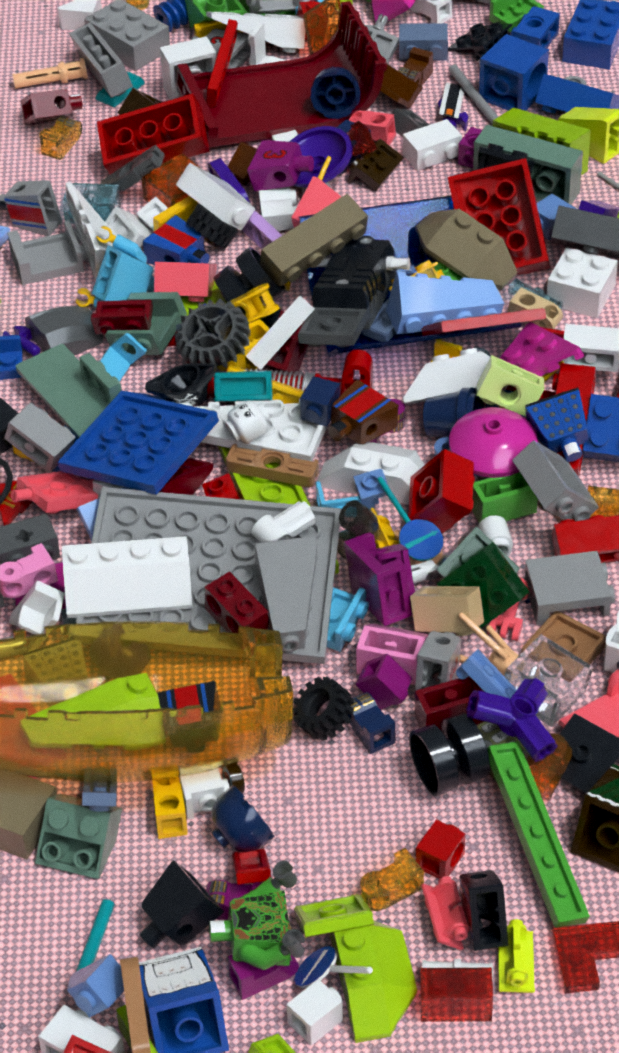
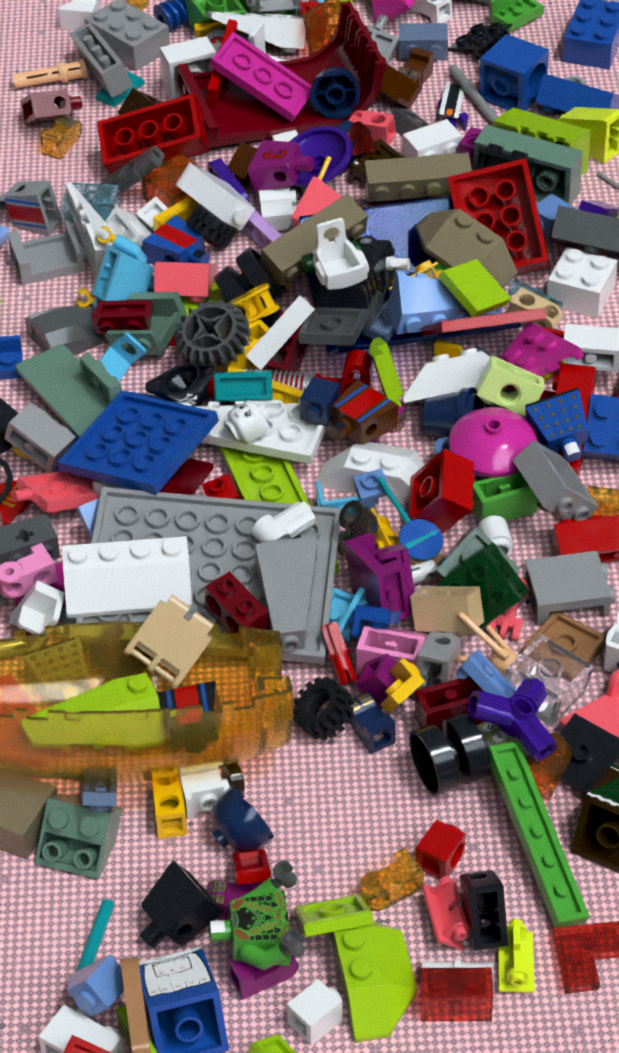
dark purple bar [3,326,40,356] -> none
medium nougat piece [226,444,319,488] -> none
blue piece [294,946,373,989] -> none
blue brick [511,6,560,49] -> none
none -> tan plate [123,594,214,689]
none -> dark pink plate [209,32,311,122]
none -> white piece [301,218,369,290]
none -> red axle [321,622,358,686]
none -> blue bracket [349,605,401,637]
none -> dark tan slope [364,153,472,202]
none -> lime slope [369,337,404,407]
none -> yellow bracket [380,658,425,714]
none -> lime tile [438,259,512,317]

